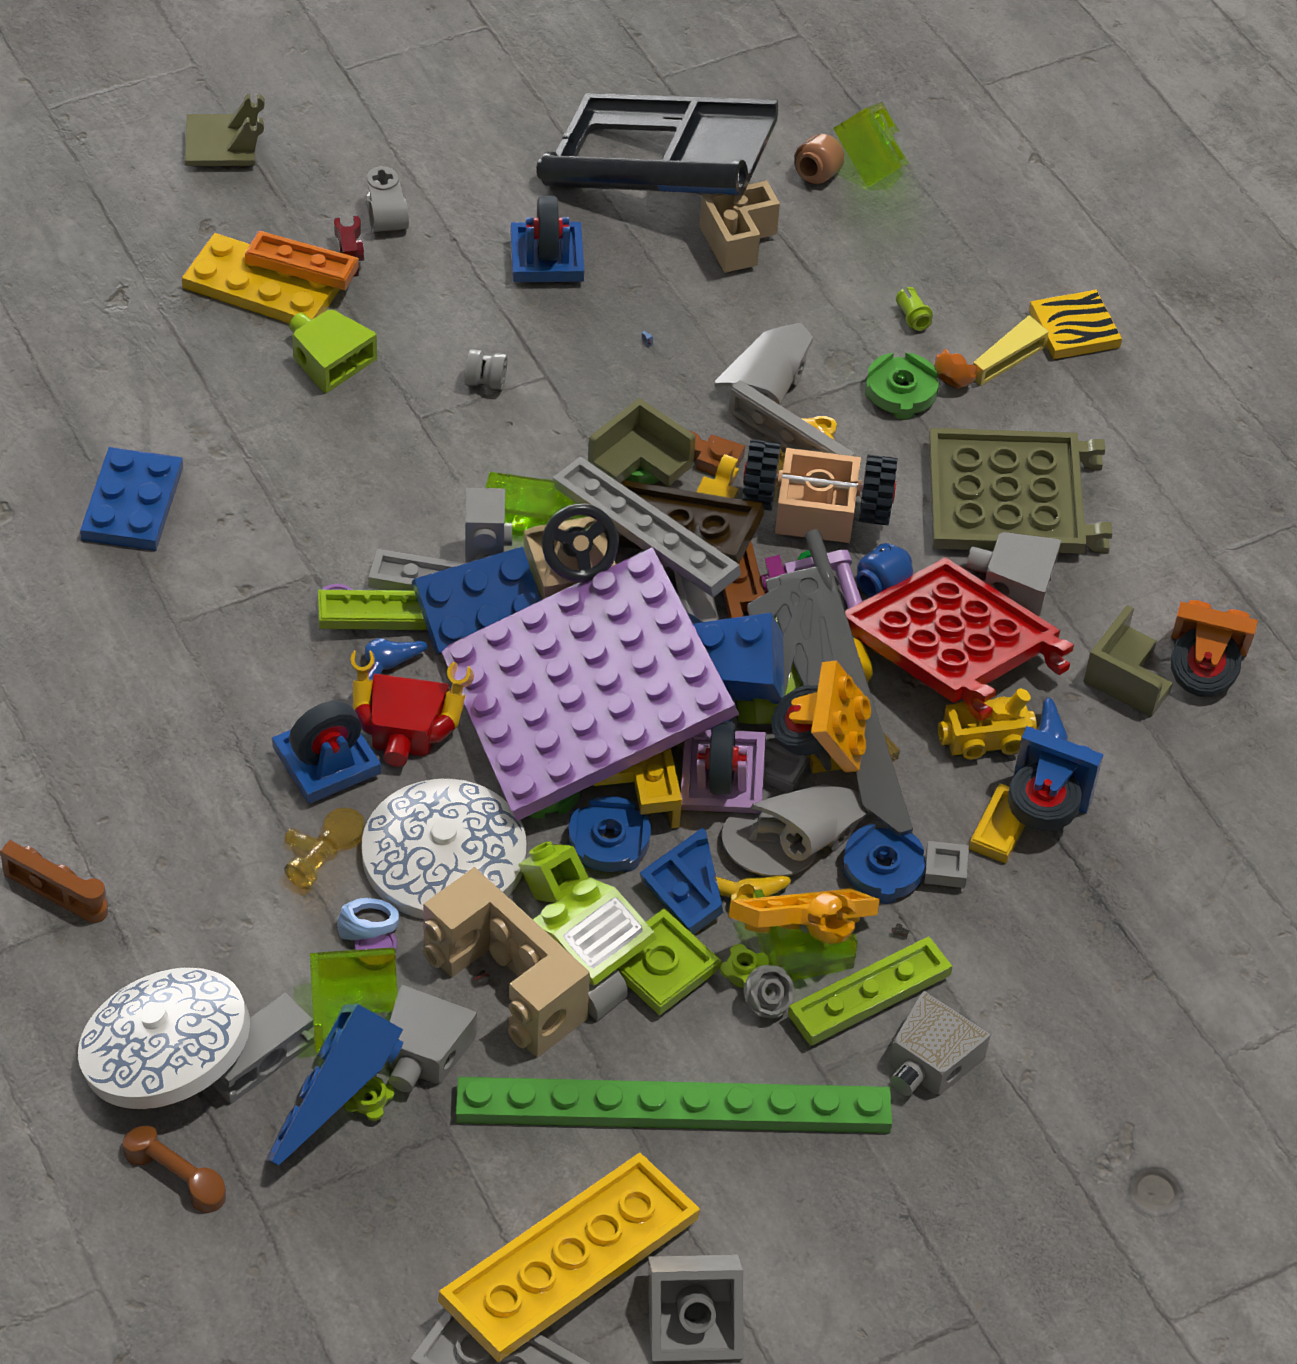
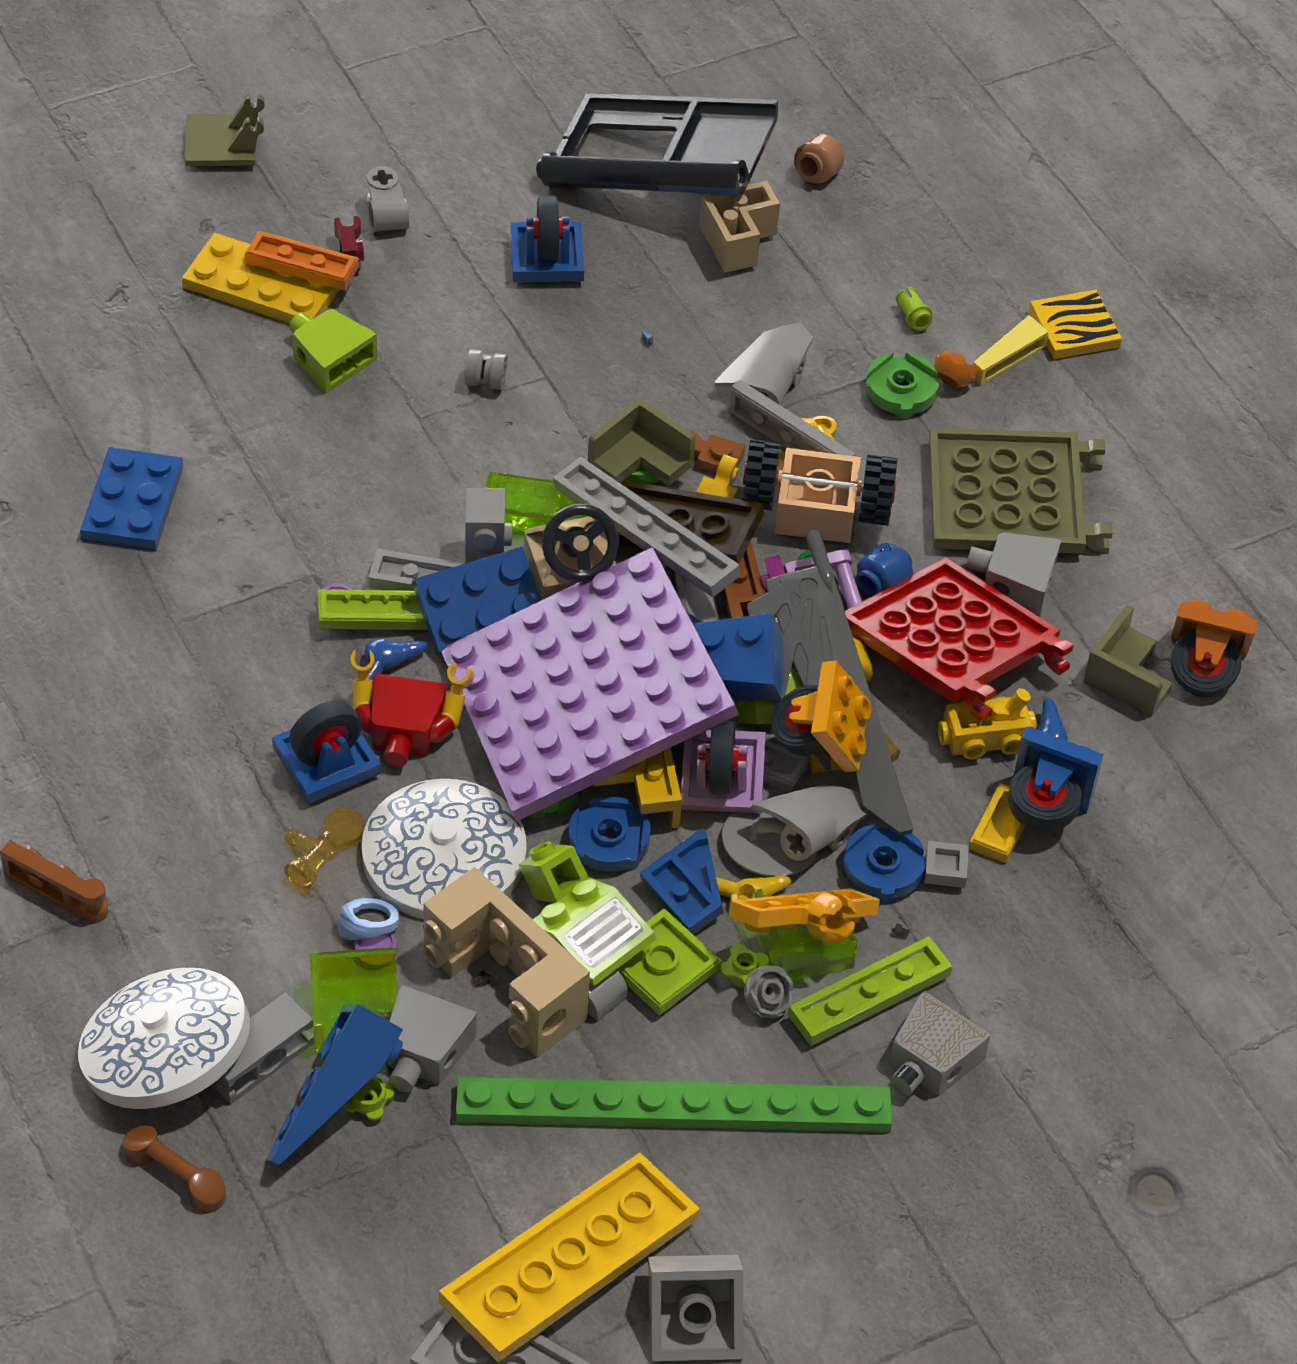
clear neon green panel [833,102,909,187] -> none

